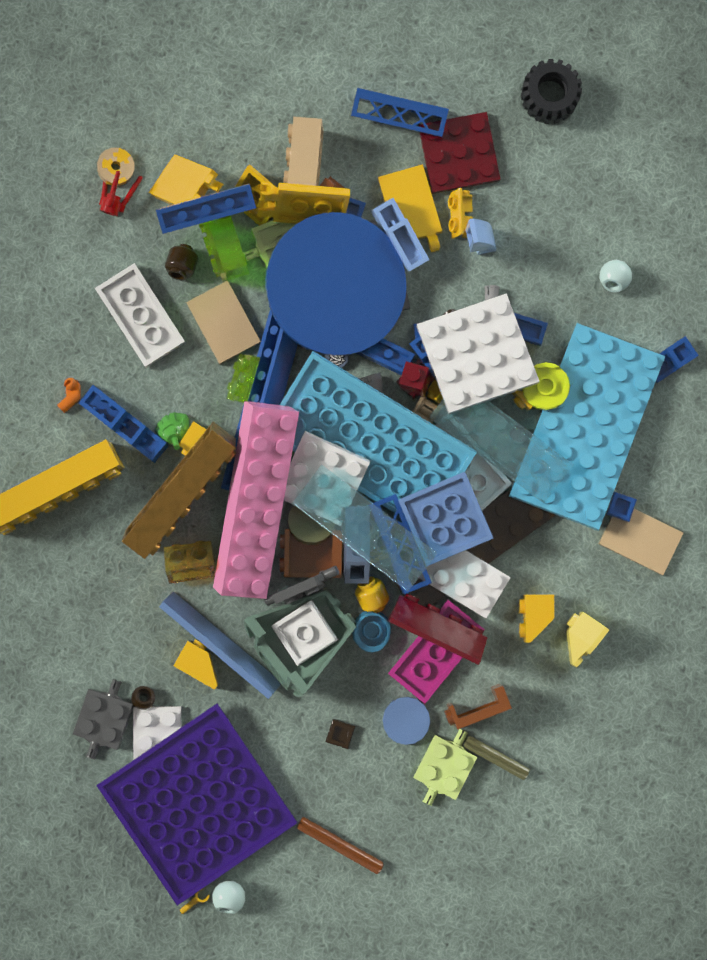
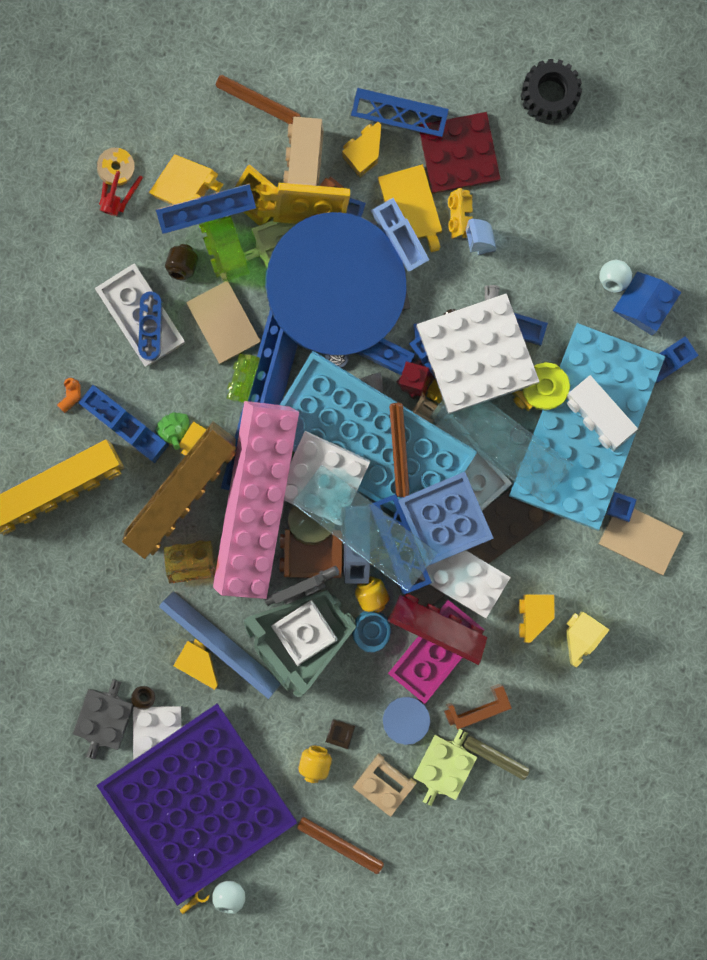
none -> blue beam [138,291,162,361]
none -> dark orange axle [216,75,301,124]
none -> yellow head [298,745,332,783]
none -> yellow slope [342,122,381,178]
none -> tan plate [353,753,417,817]
none -> dark orange axle [389,403,409,497]
none -> white brick [566,375,638,452]
none -> blue slope [613,271,681,335]

